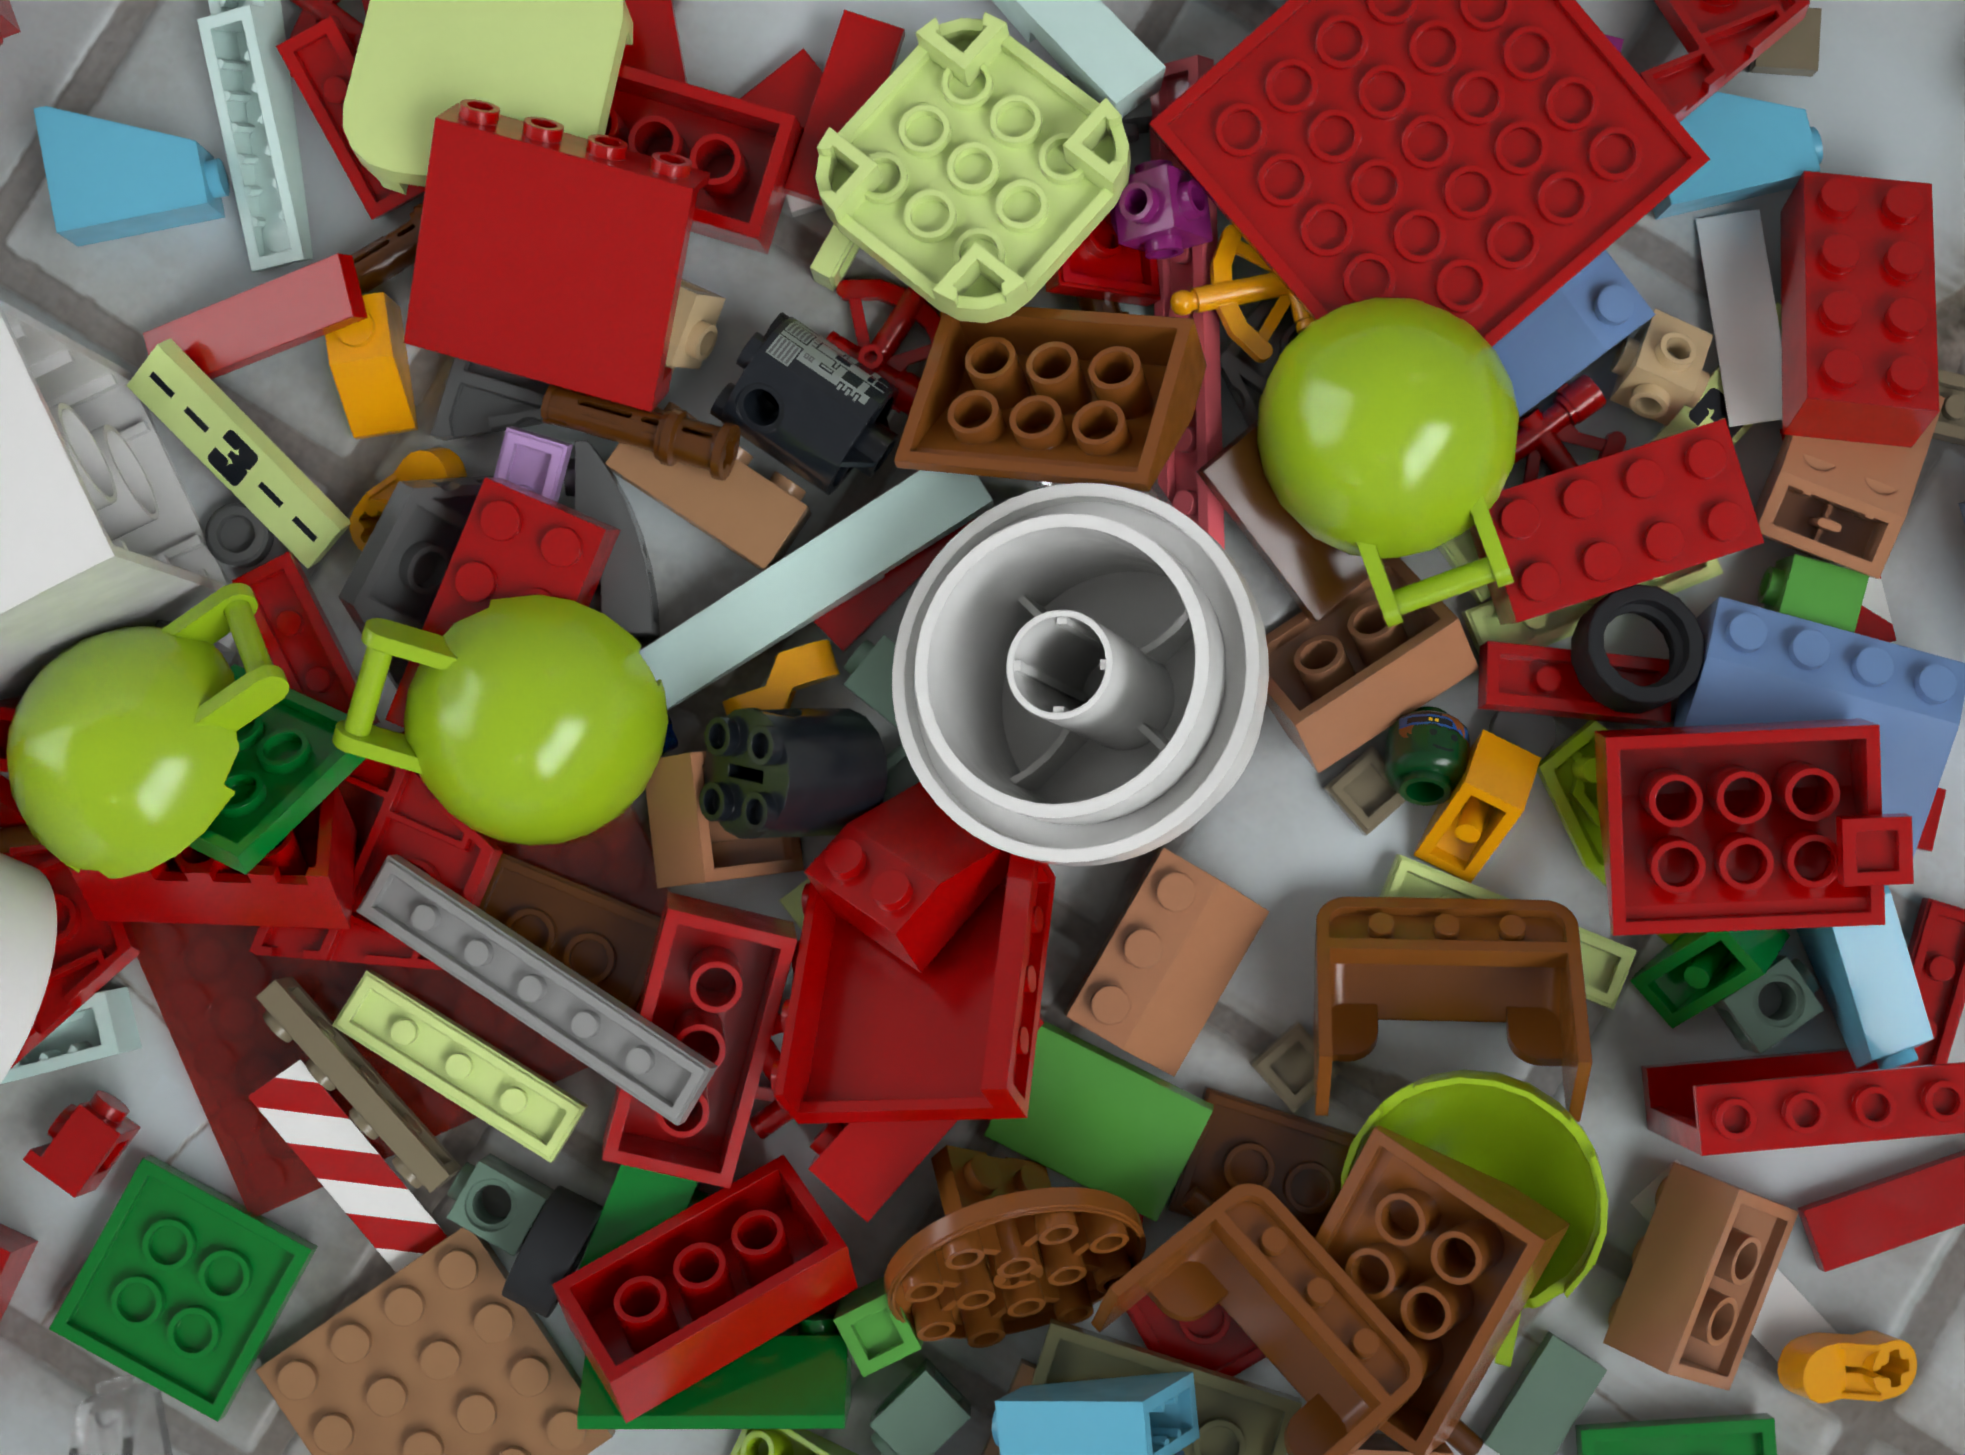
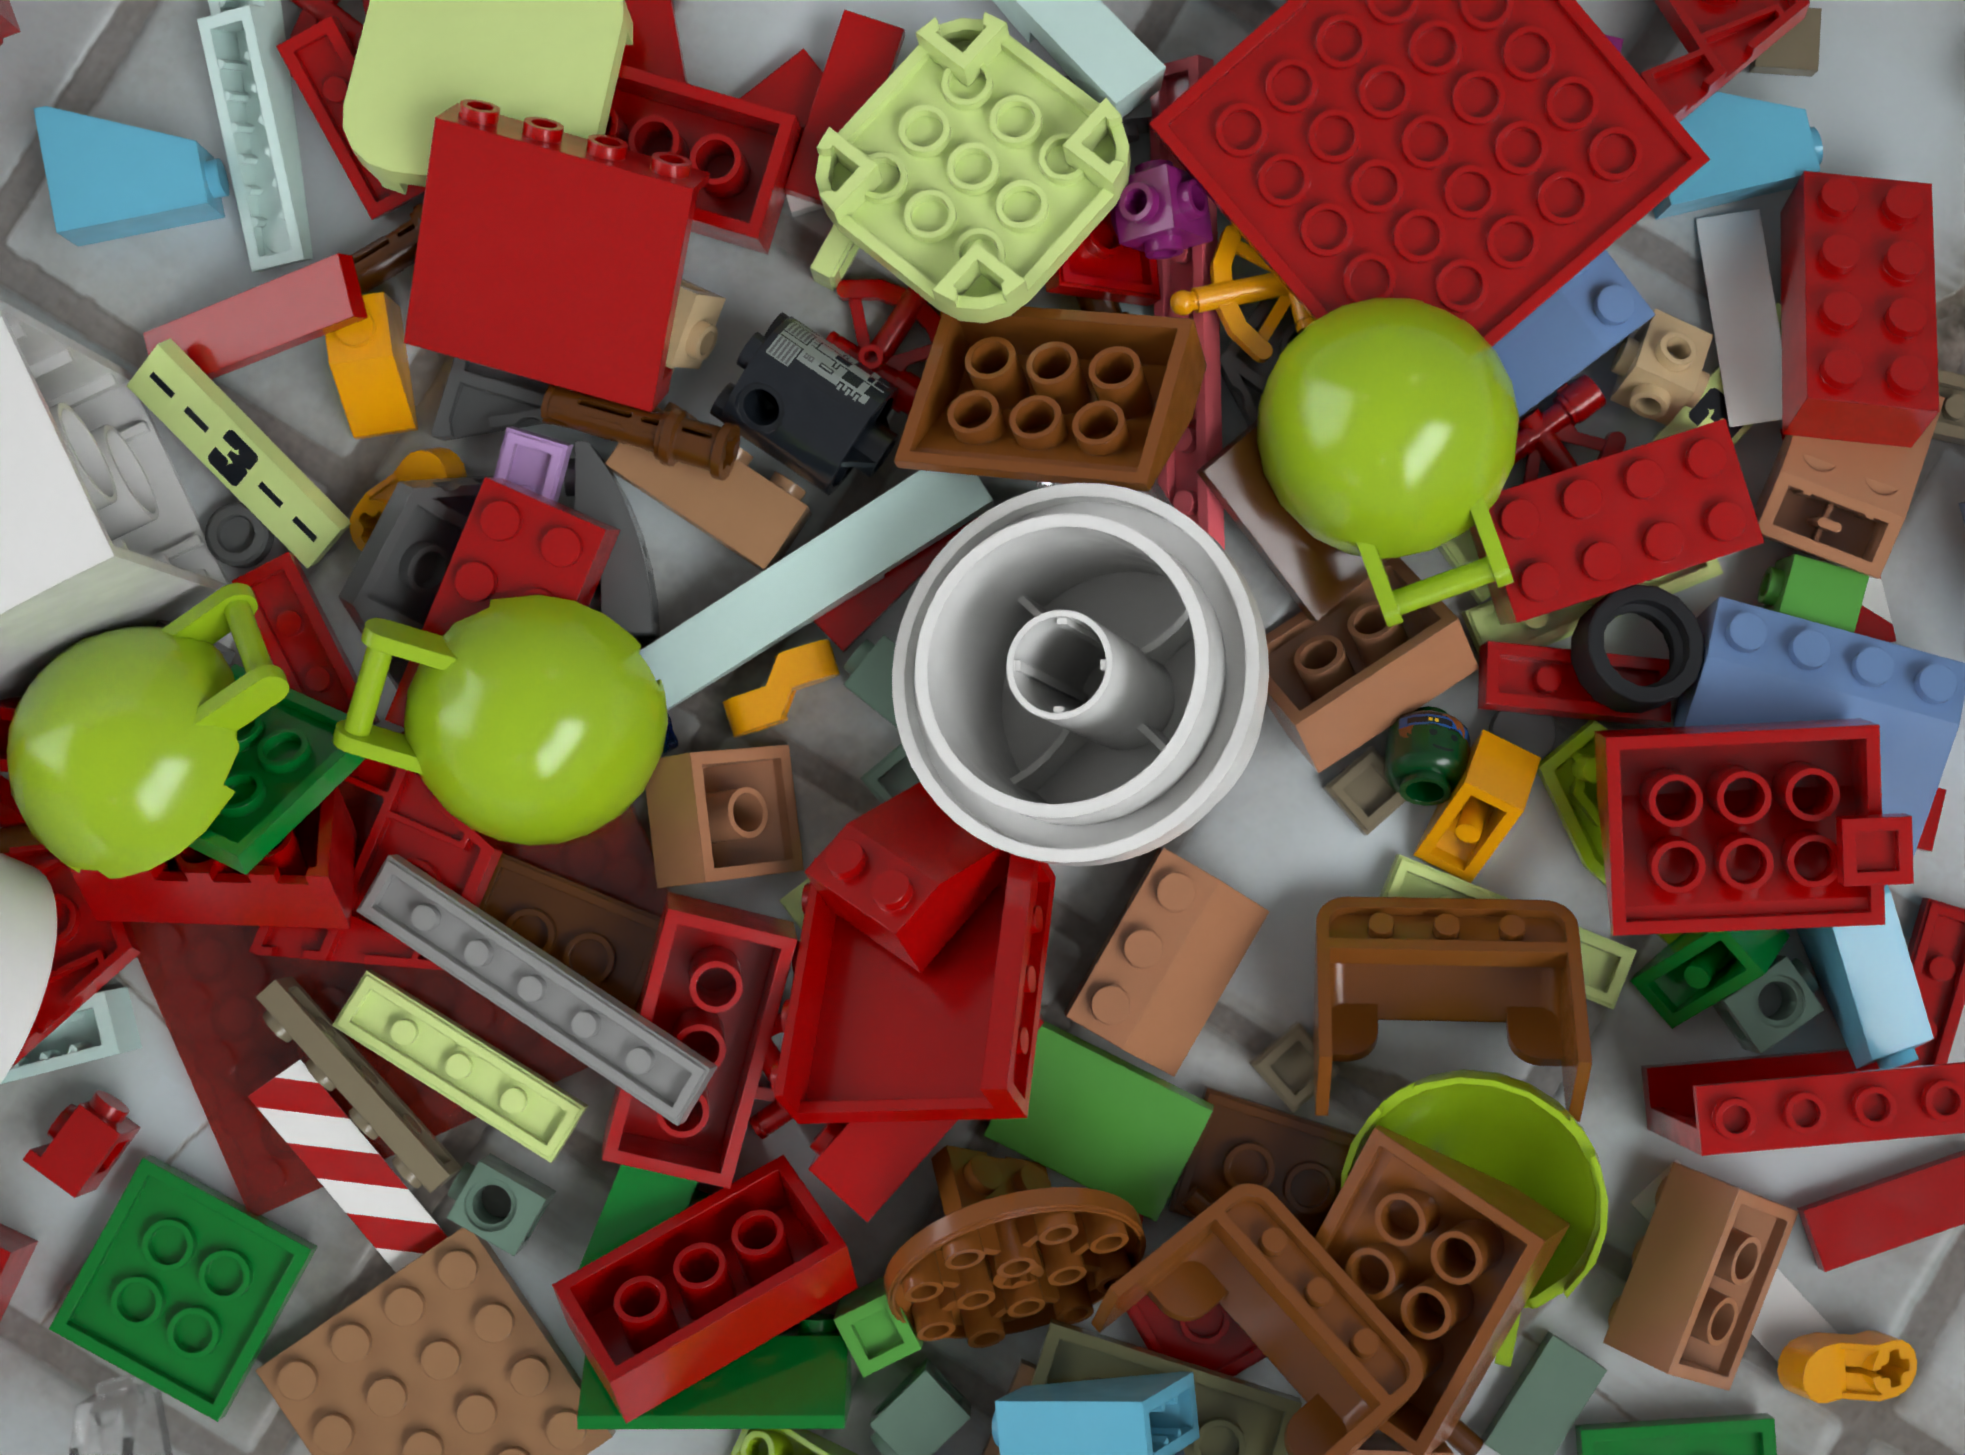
black tyre [502,1185,603,1318] -> none
black cylinder [699,708,888,839] -> none

